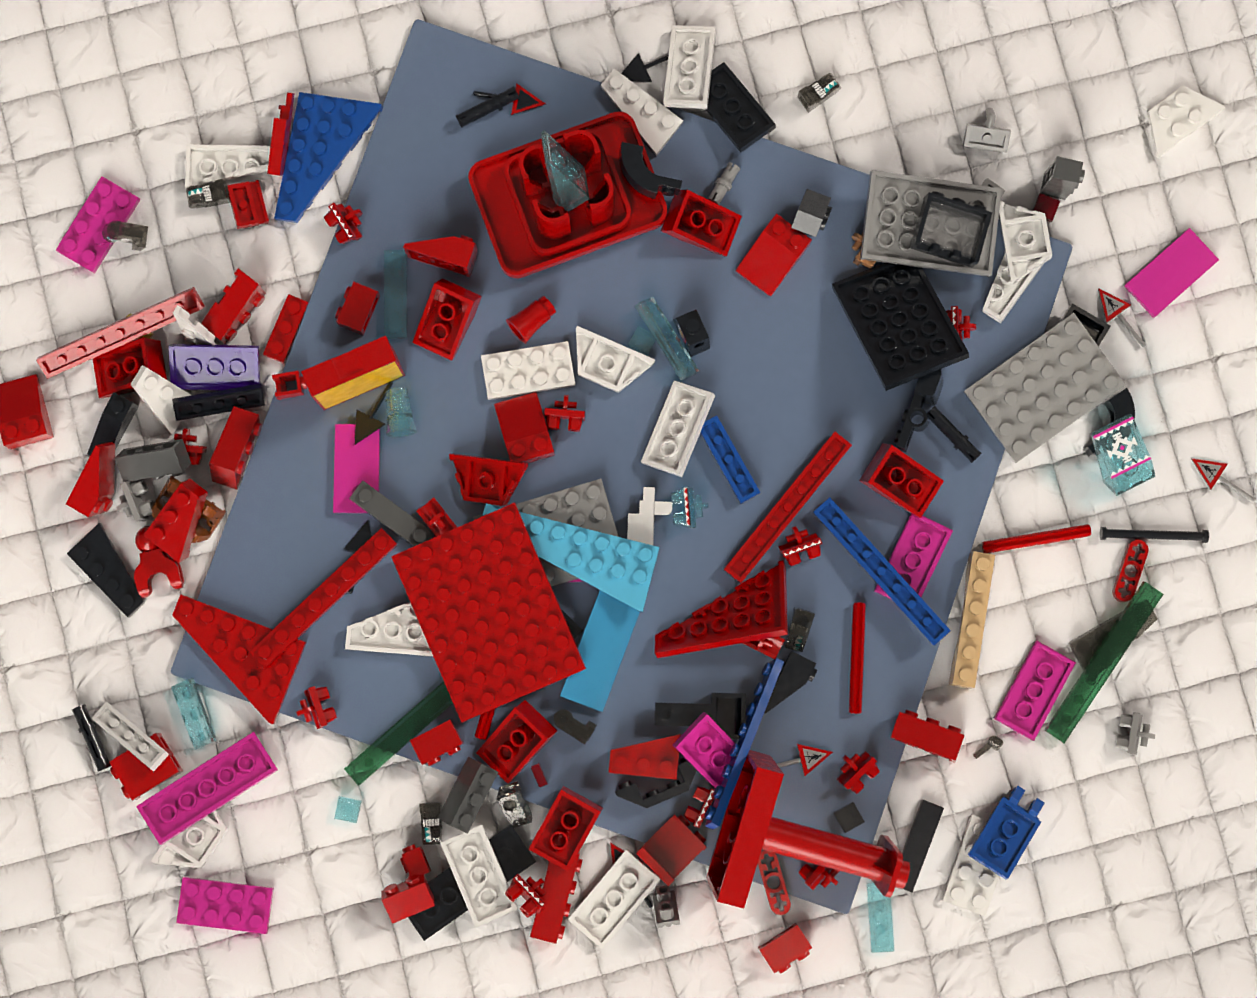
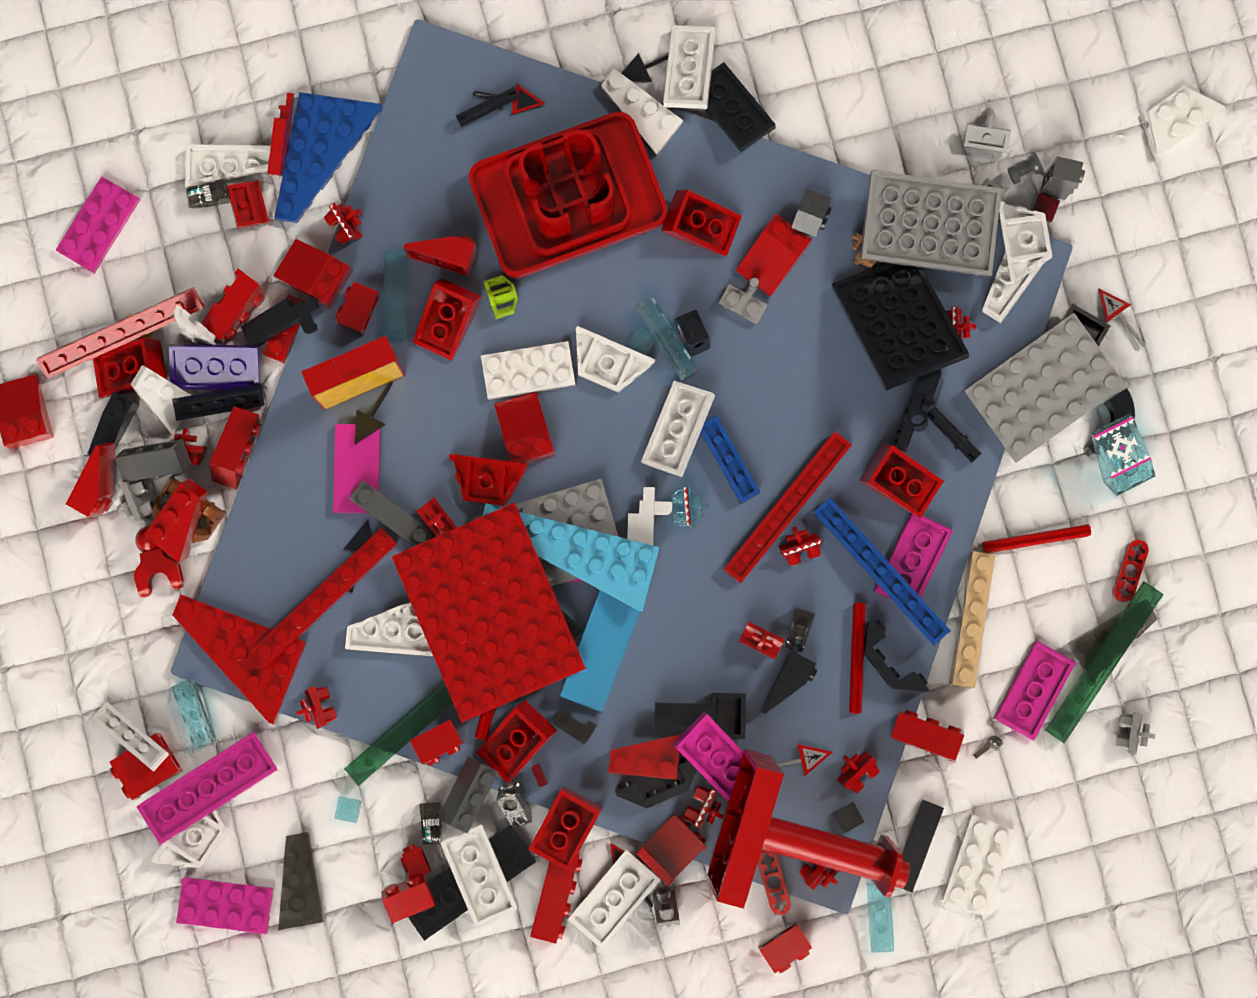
black wing [67,523,145,618] -> none
black pin [72,704,111,772] -> none
clear smoke leg [102,221,148,251] -> none
red window [272,370,307,400] -> none
clear light blue plant [385,387,417,437] -> none
red hips [505,874,546,918] -> none
red plant [506,296,556,344] -> none
clear light blue slope [541,130,590,212] -> none
red hips [544,395,585,432] -> none
black arch [619,142,682,199] -> none
red wing [655,560,788,658] -> none
blue plate [705,658,784,830] -> none
light grey pin [707,162,740,205] -> none
clear smoke leg [797,73,841,113] -> none
window [909,191,992,268] -> none
blue tile [967,786,1045,880] -> none
black bar [1100,527,1209,543] -> none
dark pink tile [1124,228,1219,318] -> none
piece [1191,458,1255,502] -> none
none -> black piece [241,297,320,347]
none -> red slope [273,239,353,309]
none -> clear smoke wing [278,832,324,930]
none -> lime piece [483,275,519,319]
none -> light grey plate [719,278,768,325]
none -> black slope [864,618,929,693]
none -> dark grey piece [1007,151,1045,184]

